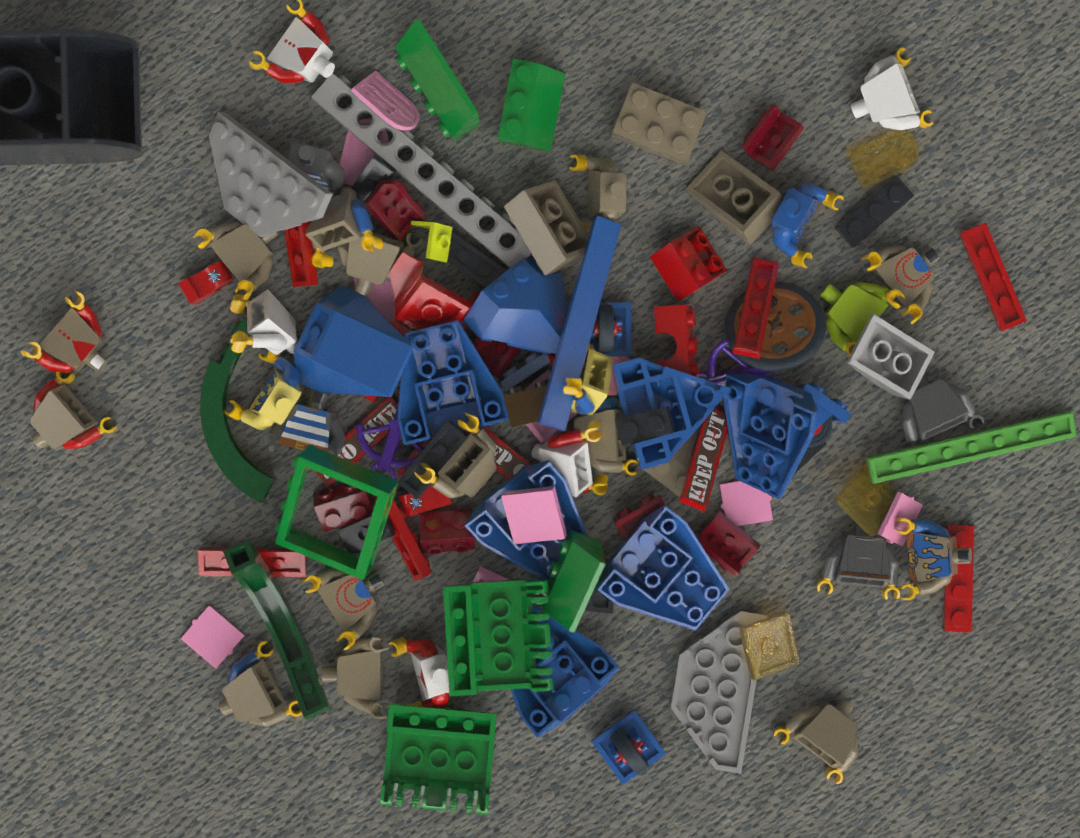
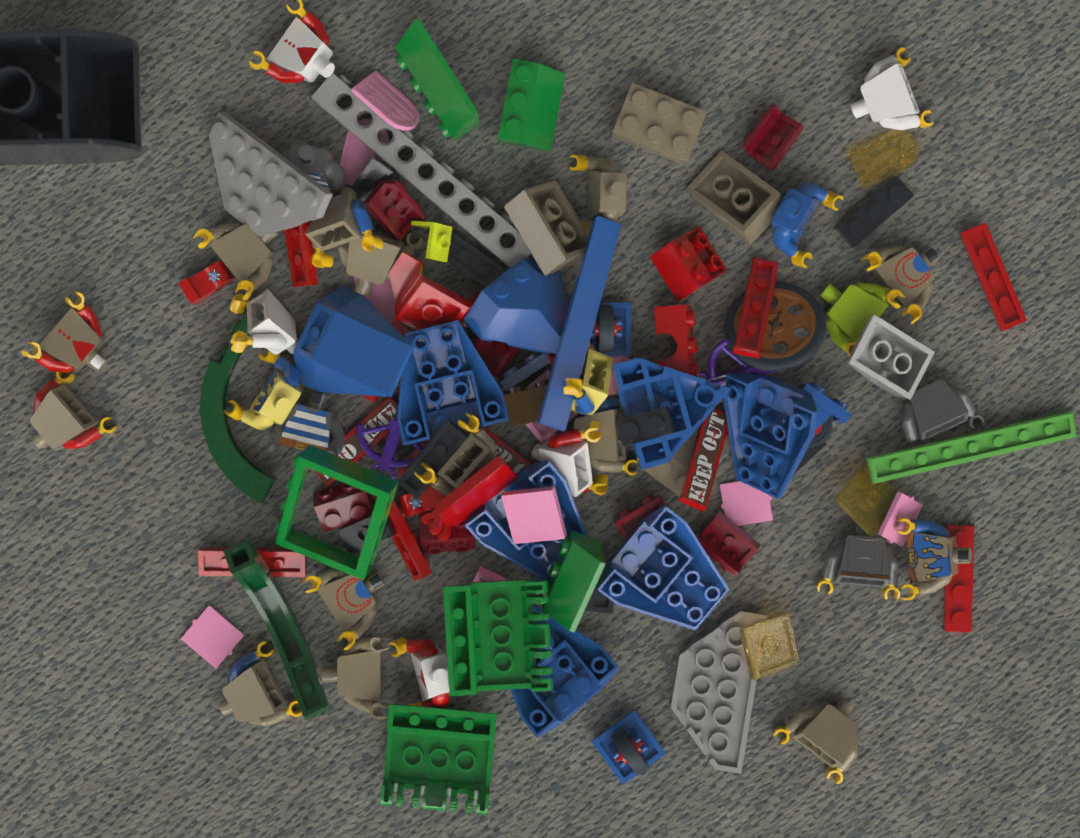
none -> red tile [421,456,519,541]

